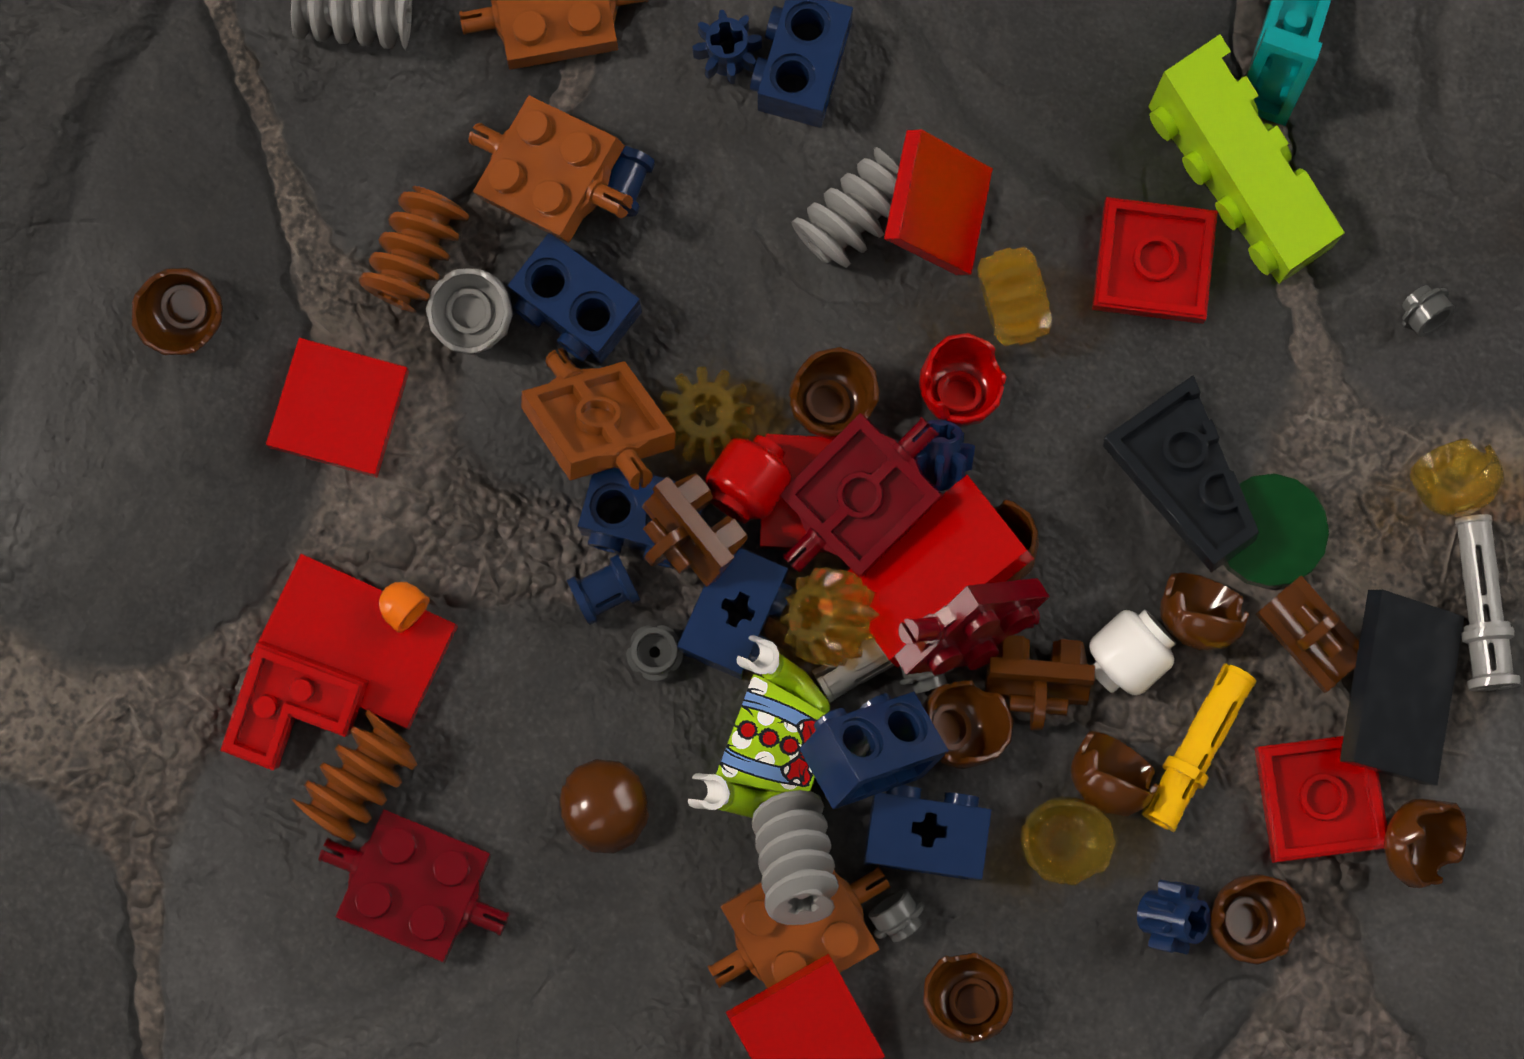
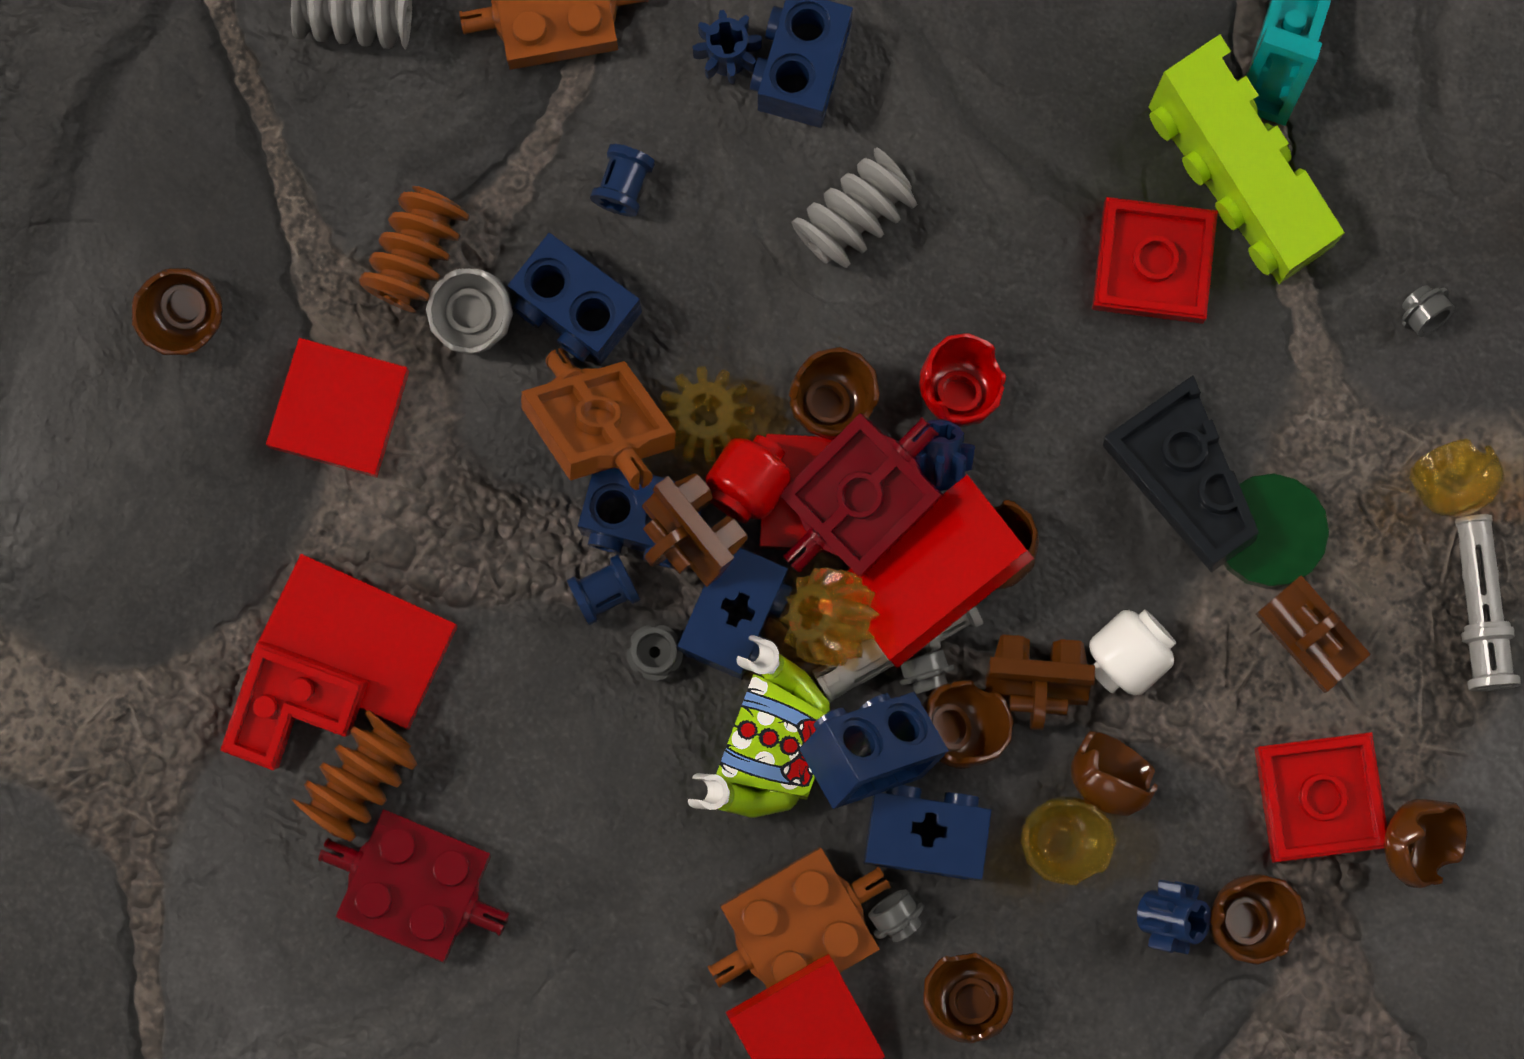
orange hinge [379,582,430,633] -> none
dark orange plate [469,95,633,243] -> none
reddish brown hair [560,759,649,854] -> none
light grey piece [752,790,839,925] -> none
red tile [884,129,993,275] -> none
dark red plate [895,578,1050,675] -> none
clear yellow gear [977,246,1053,346] -> none
yellow pin [1141,663,1257,832] -> none
reddish brown hair [1160,572,1249,651] -> none
black tile [1340,589,1465,785] -> none

